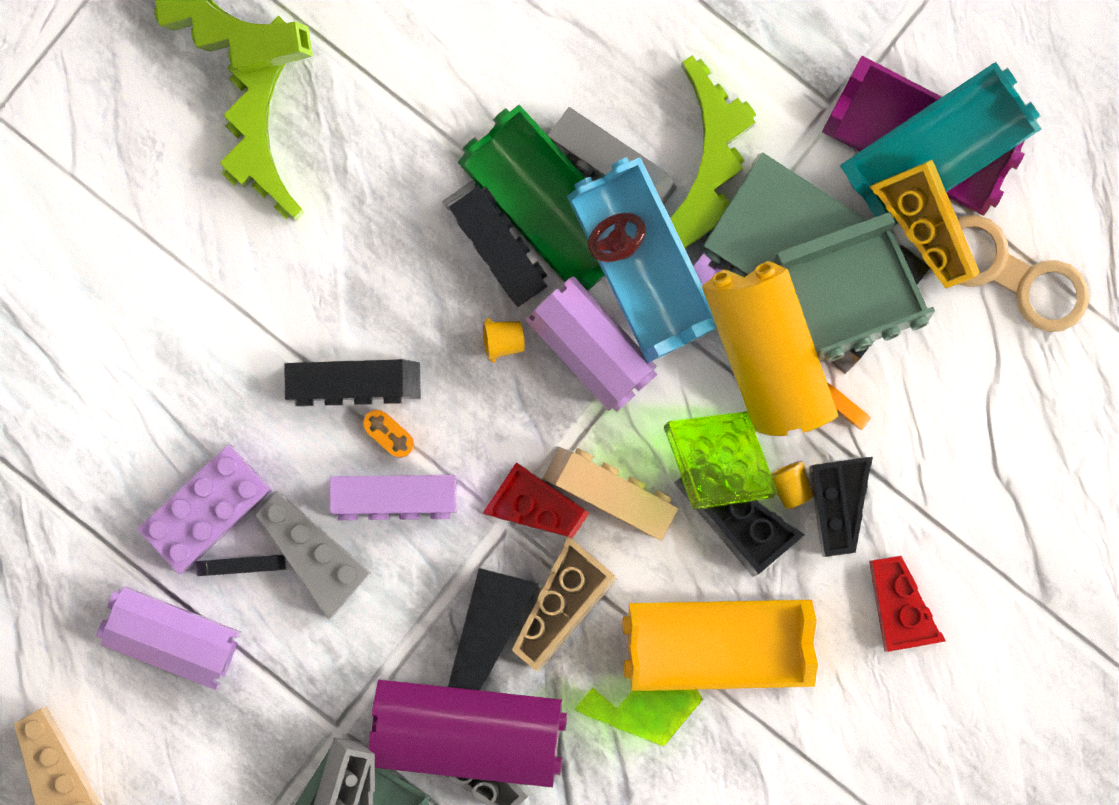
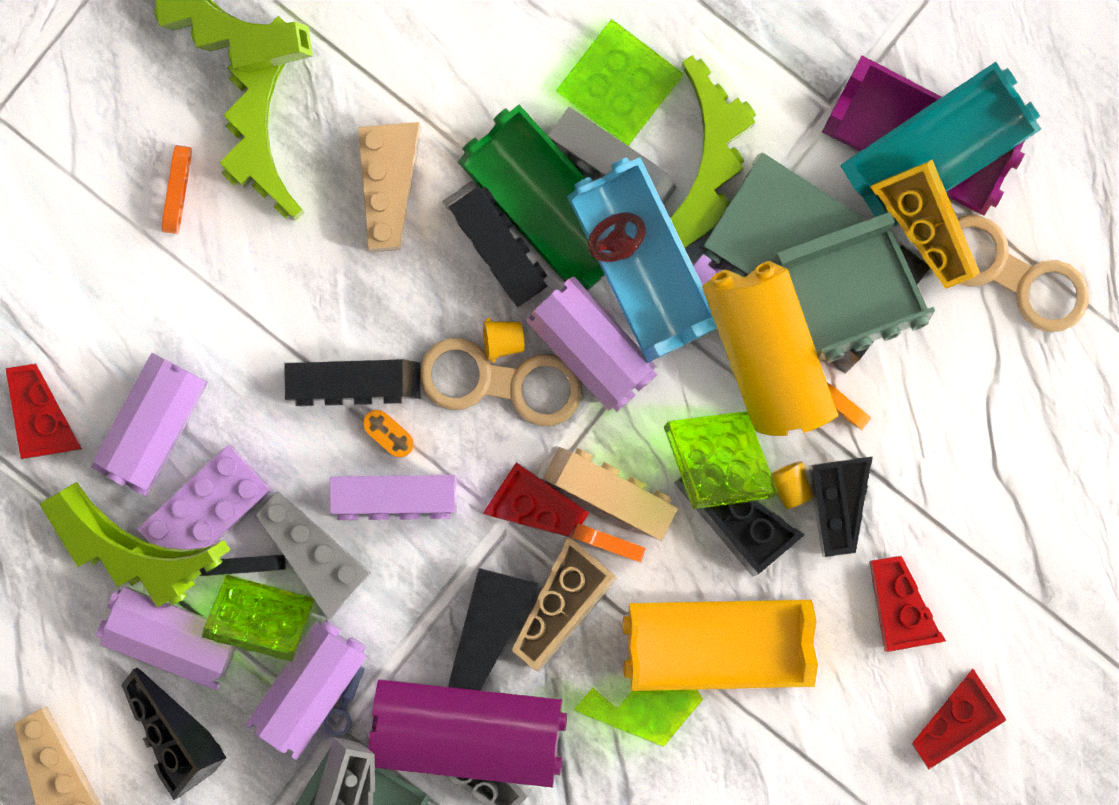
none -> red wing [5,363,82,460]
none -> lime arch [39,482,230,607]
none -> lavender brick [91,353,208,496]
none -> black wedge [121,668,227,800]
none -> orange beam [162,145,192,235]
none -> clear neon green plate [202,574,315,662]
none -> lavender brick [245,619,368,760]
none -> sand blue piece [323,667,365,737]
none -> tan wedge [358,122,421,253]
none -> tan bar [419,338,582,426]
none -> clear neon green plate [556,18,684,146]
none -> orange beam [572,523,646,562]
none -> red wing [912,668,1007,770]

